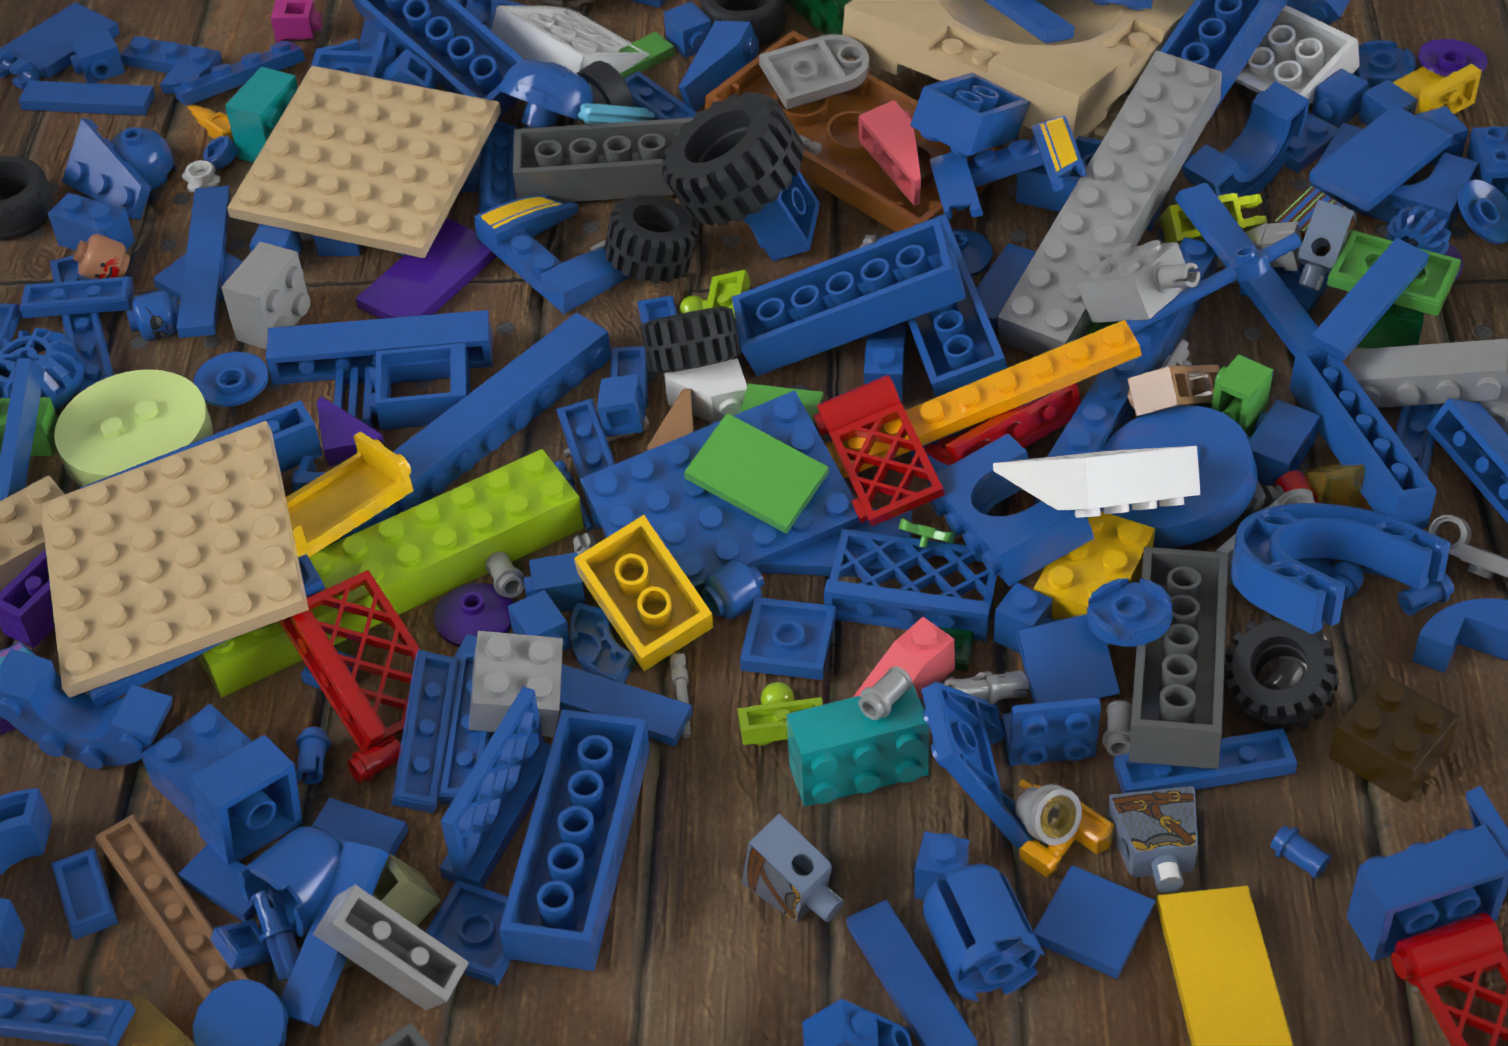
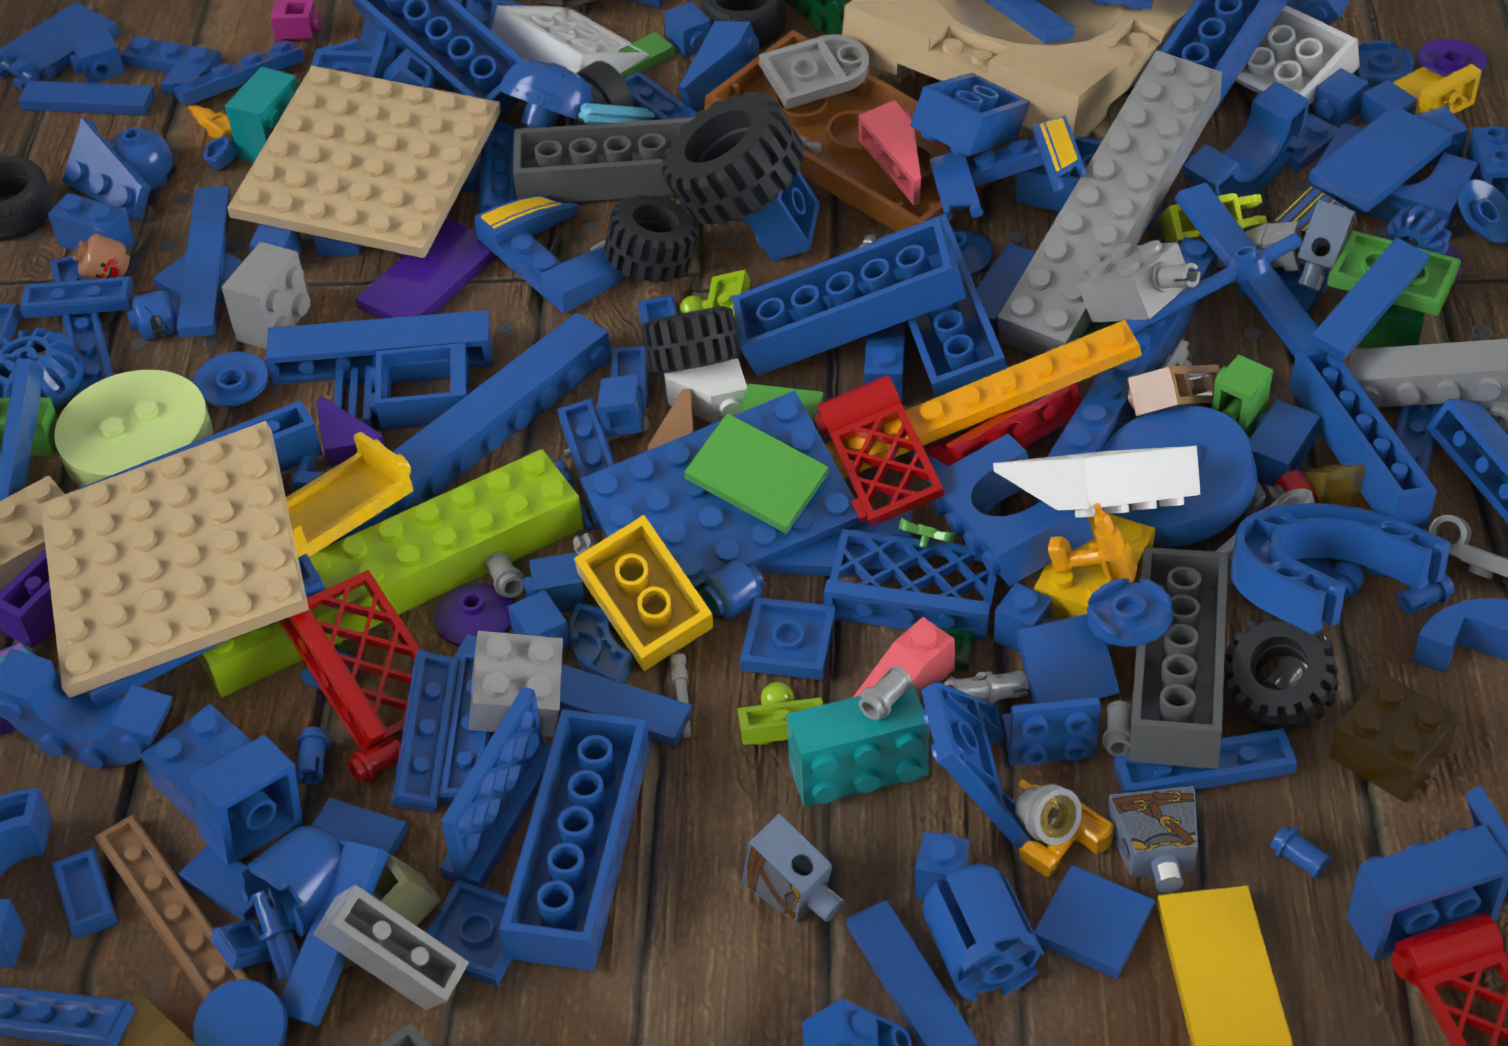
white plate [182,160,221,192] -> none
none -> light orange piece [1048,503,1137,583]

